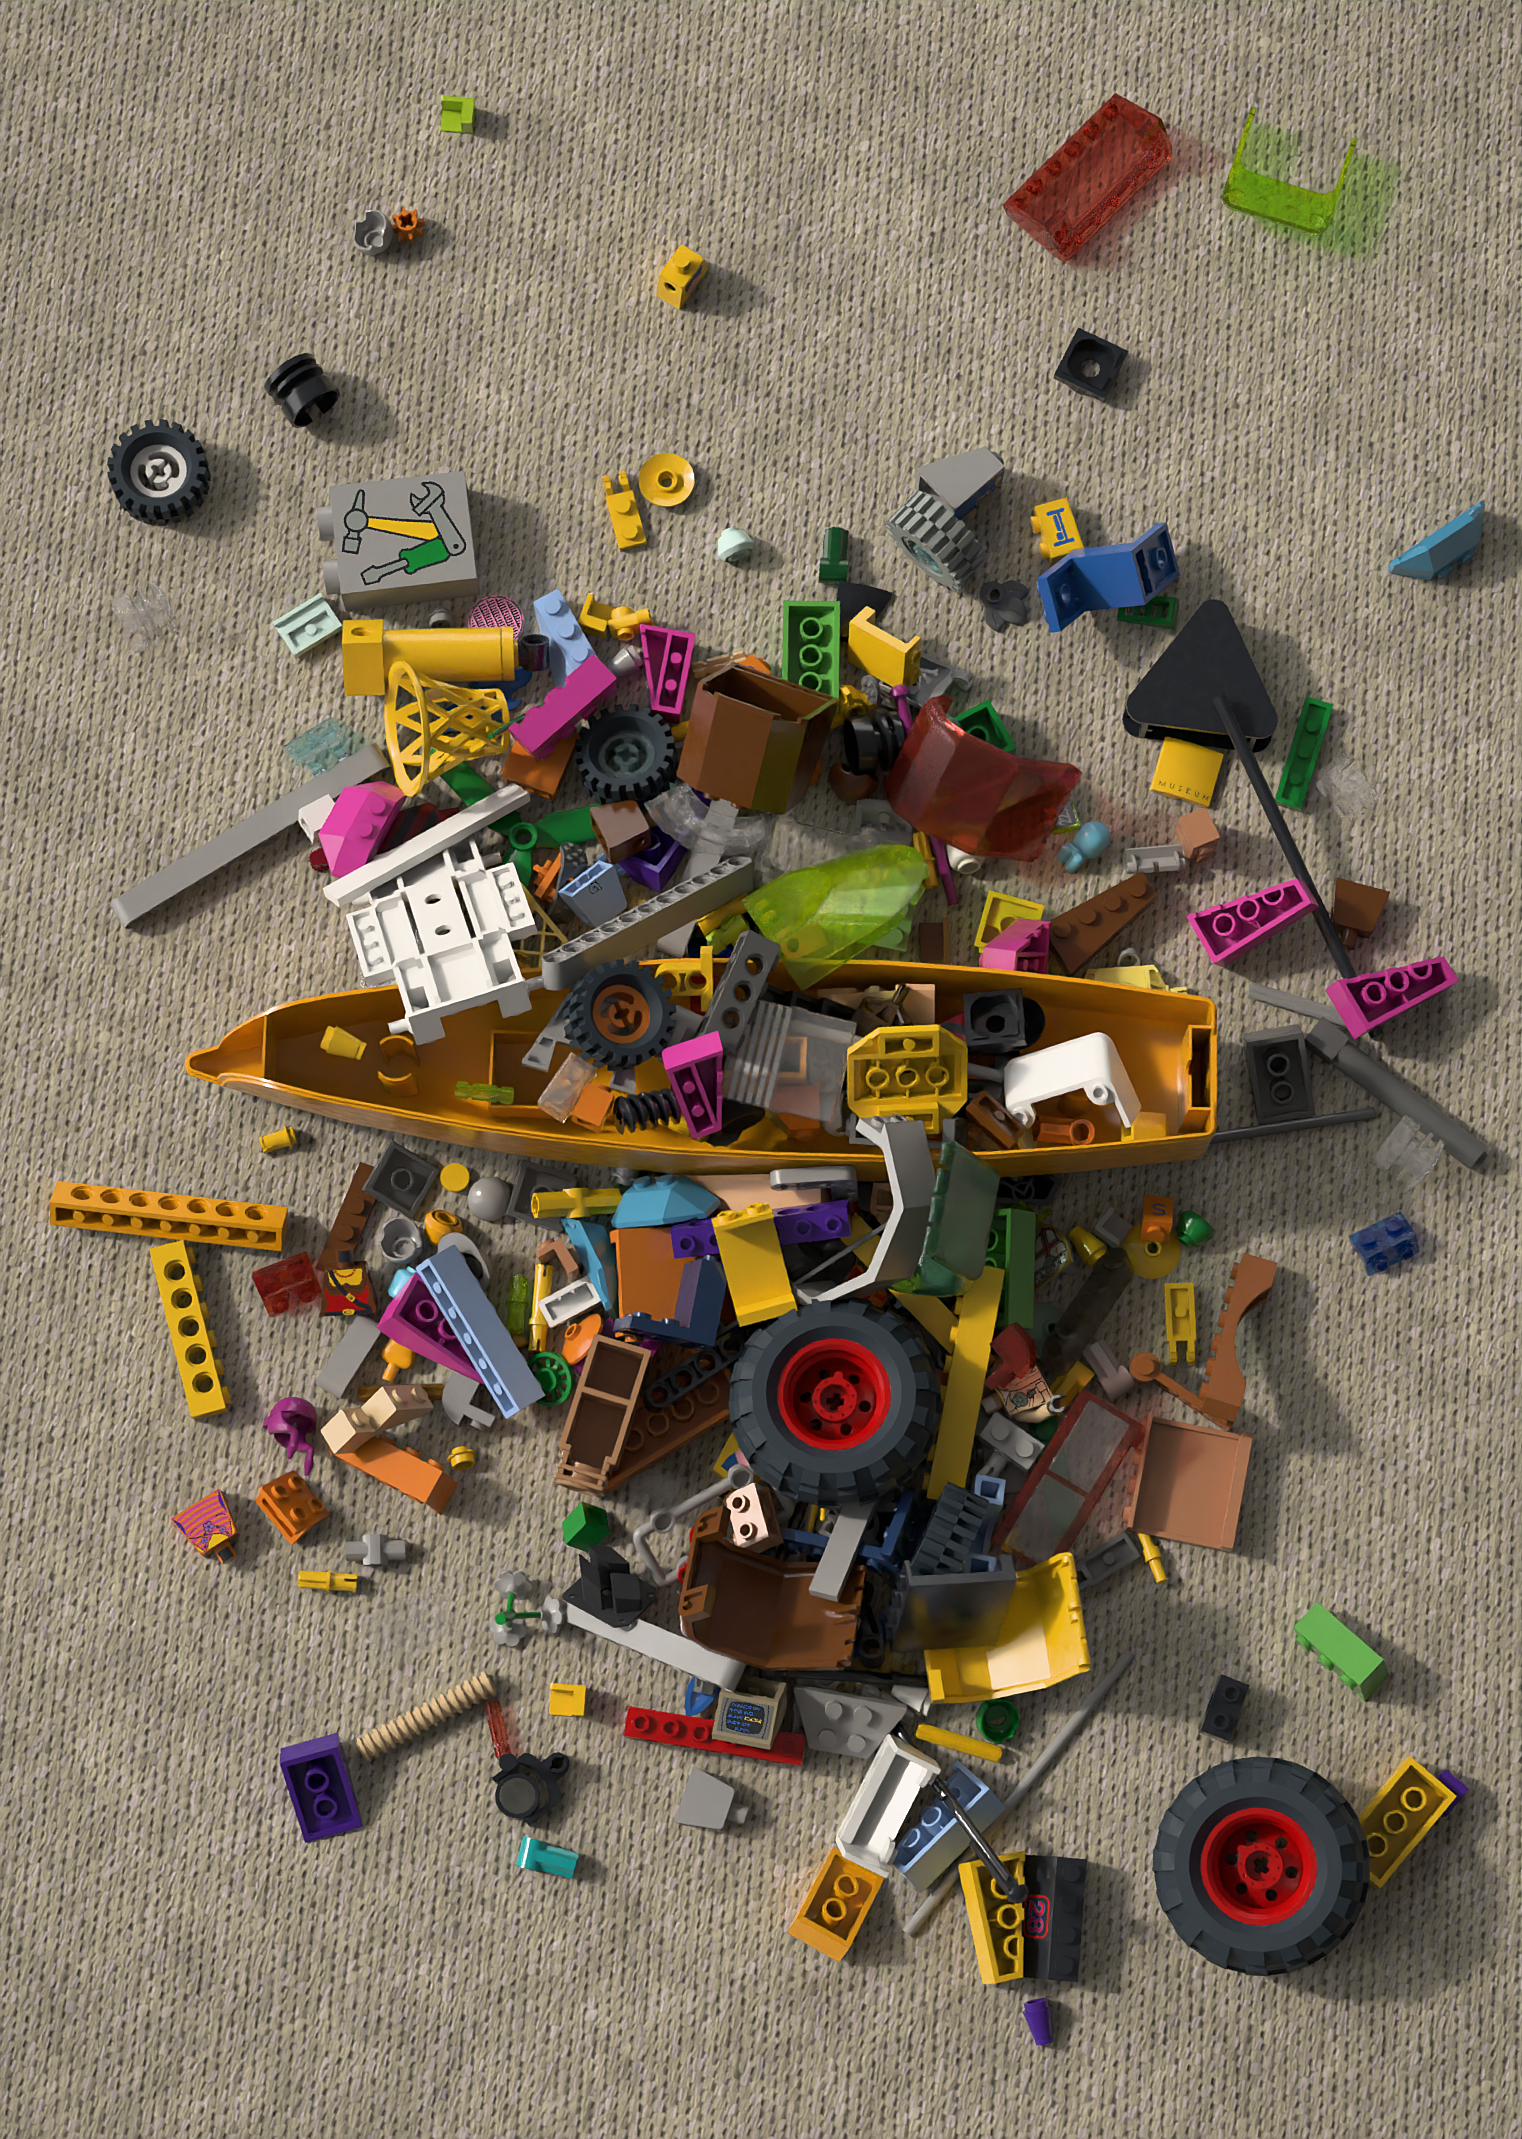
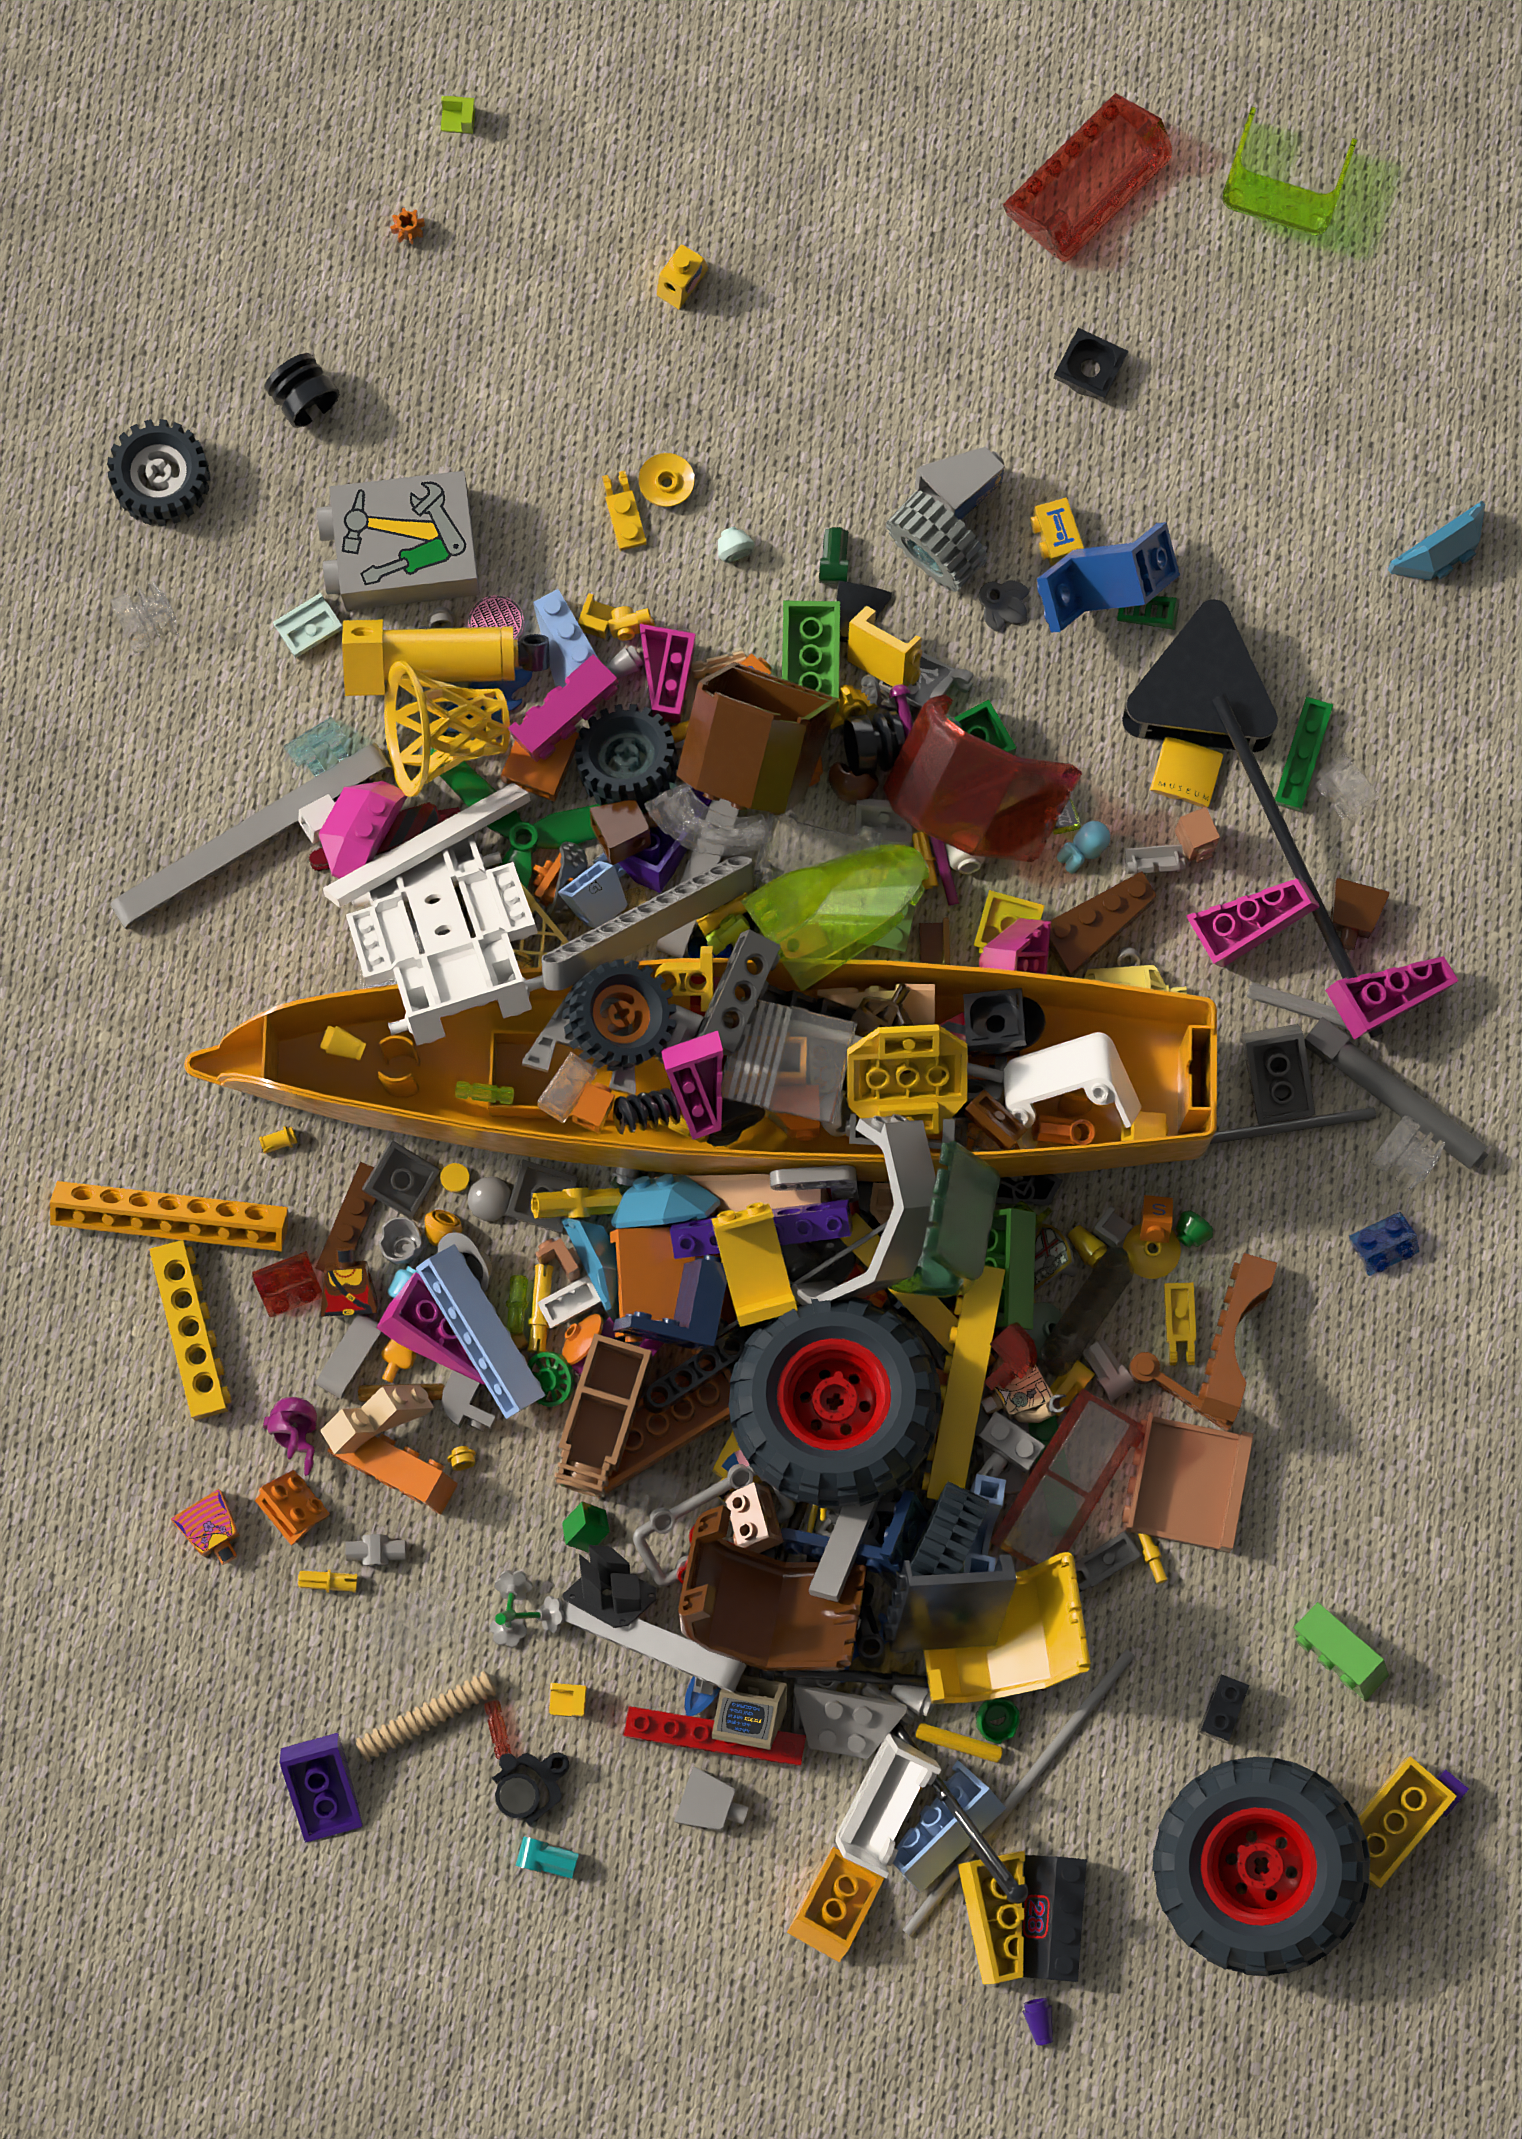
light grey hair [353,210,394,255] -> none
green piece [488,702,545,739] -> none

